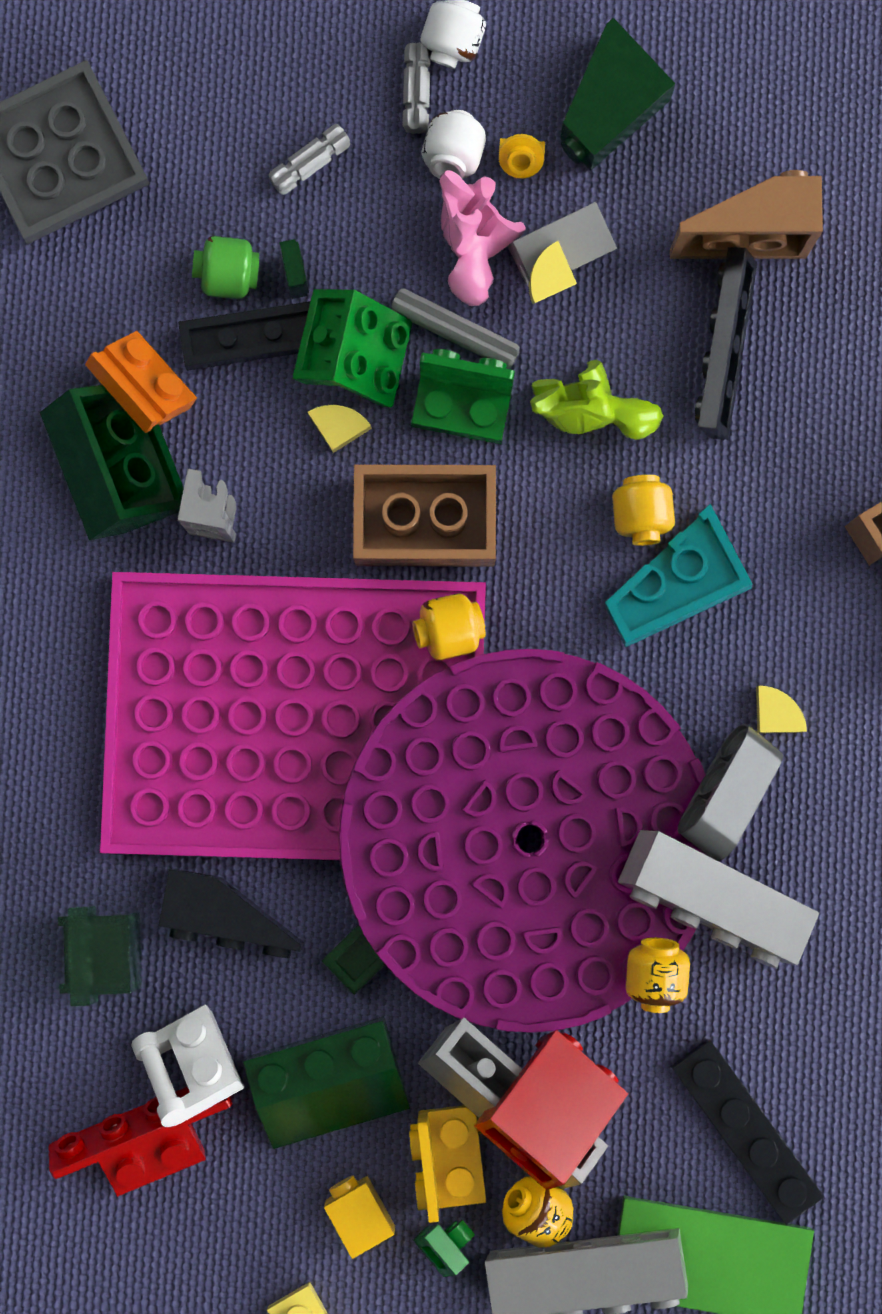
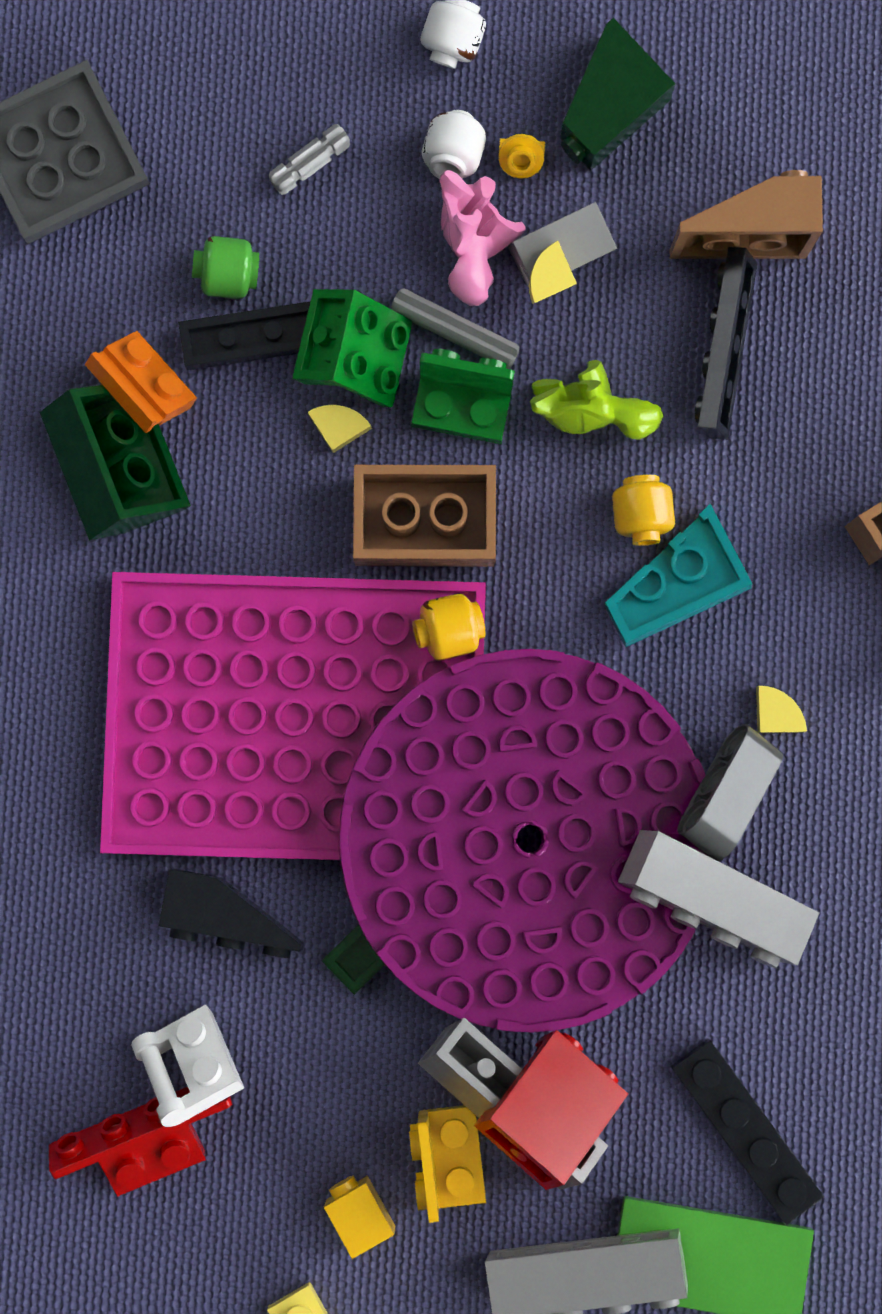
clear green plate [58,906,142,1006] -> none
light grey hinge [178,469,236,543] -> none
dark green slope [243,1016,410,1149] -> none
dark green tile [279,239,309,299] -> none
light grey axle [403,42,431,134] -> none
green tile [413,1220,475,1277] -> none
yellow head [502,1176,573,1248] -> none
yellow head [626,937,690,1013] -> none

